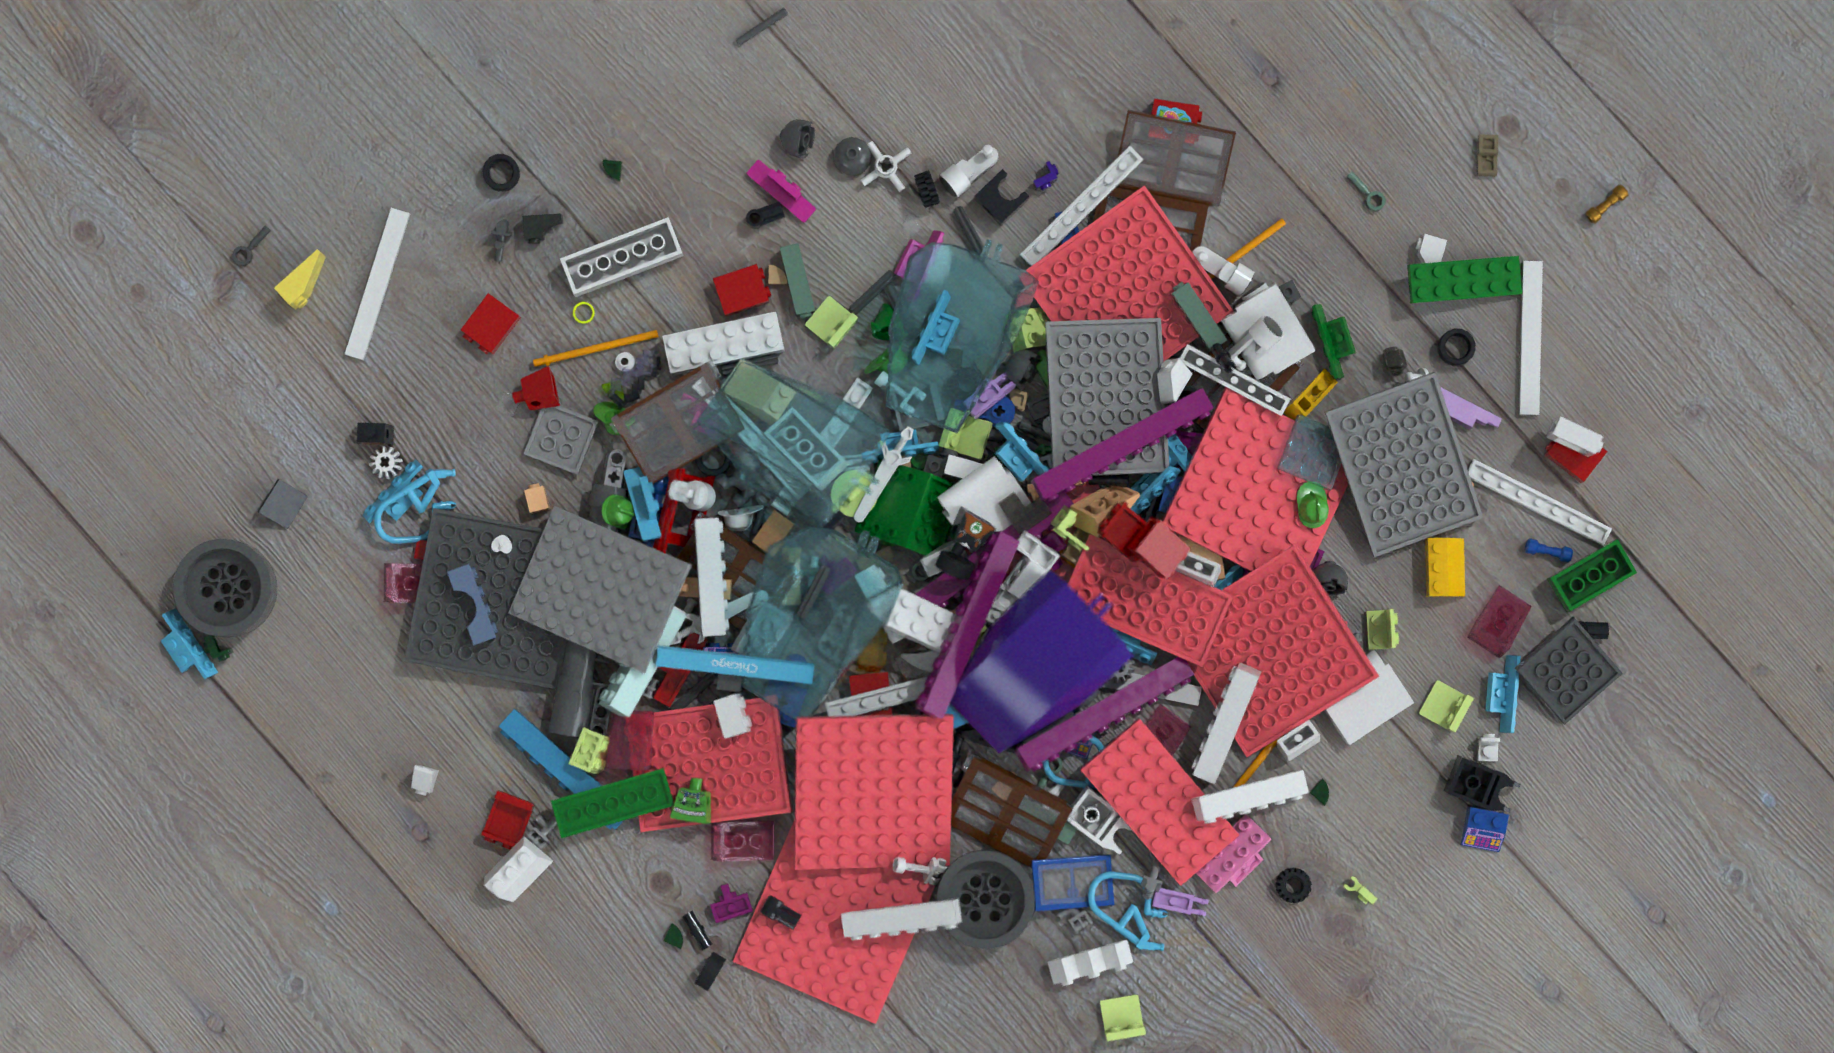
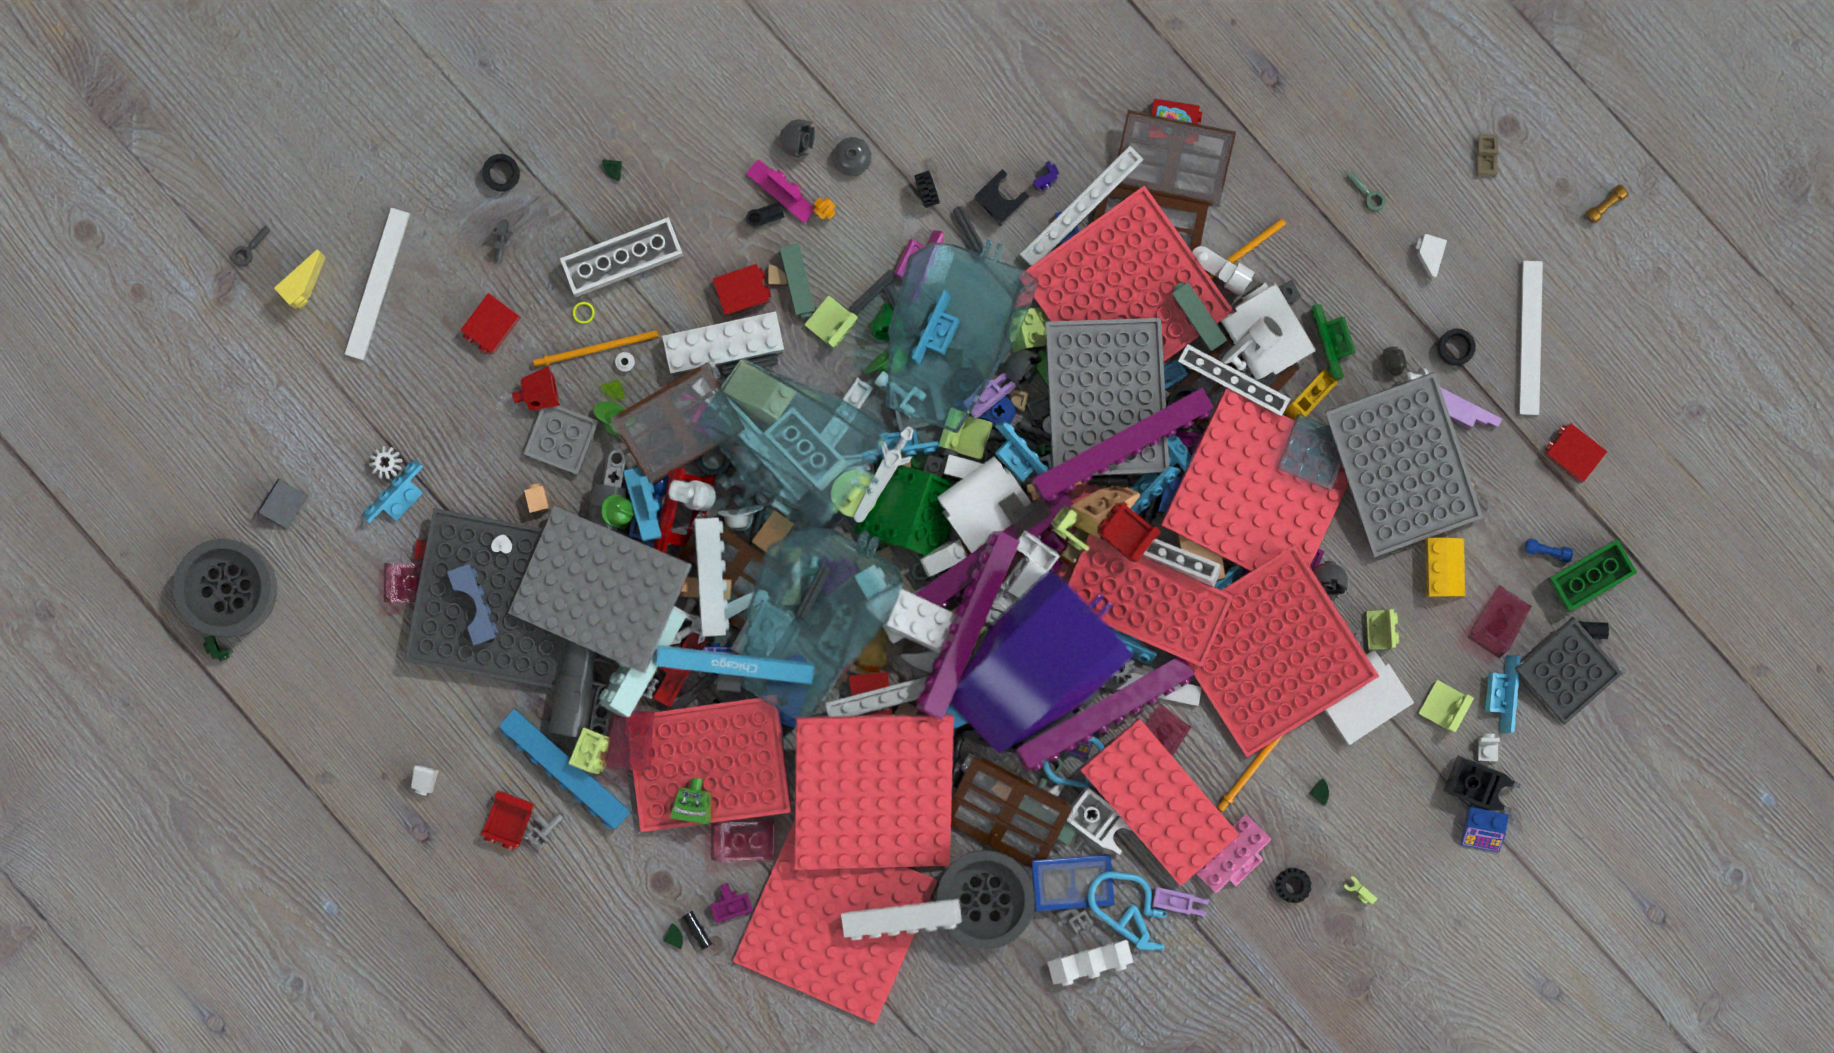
medium azure bracket [161,608,218,680] -> none
black torso [356,423,394,445] -> none
medium azure piece [374,468,456,544] -> none
white slope [484,837,553,902] -> none
pearl dark grey arch [522,213,563,244] -> none
green plate [551,768,674,838] -> none
piece [606,350,661,409] -> none
black tyre [695,952,726,991] -> none
white brick [714,694,752,739] -> none
dark grey bar [736,8,788,45] -> none
black piece [760,895,802,929] -> none
white bar [860,141,912,192] -> none
white bar [893,857,947,885] -> none
black tyre [935,550,975,580] -> none
white piece [939,145,999,198] -> none
torso [949,506,996,557] -> none
yellowish green bracket [1100,994,1146,1041] -> none
brick [1127,517,1191,579] -> none
light grey arm [1140,857,1163,900] -> none
white slope [1157,358,1192,404] -> none
white brick [1191,770,1309,824] -> none
white brick [1192,663,1261,784] -> none
black pin [1211,343,1236,373] -> none
white brick [1277,720,1320,762] -> none
bright green piece [1297,481,1329,528] -> none
green plate [1407,256,1522,304] -> none
white tile [1468,459,1612,546] -> none
white window [1546,417,1604,457] -> none
none -> light orange gear [813,197,836,220]
none -> light nougat tile [894,702,918,715]

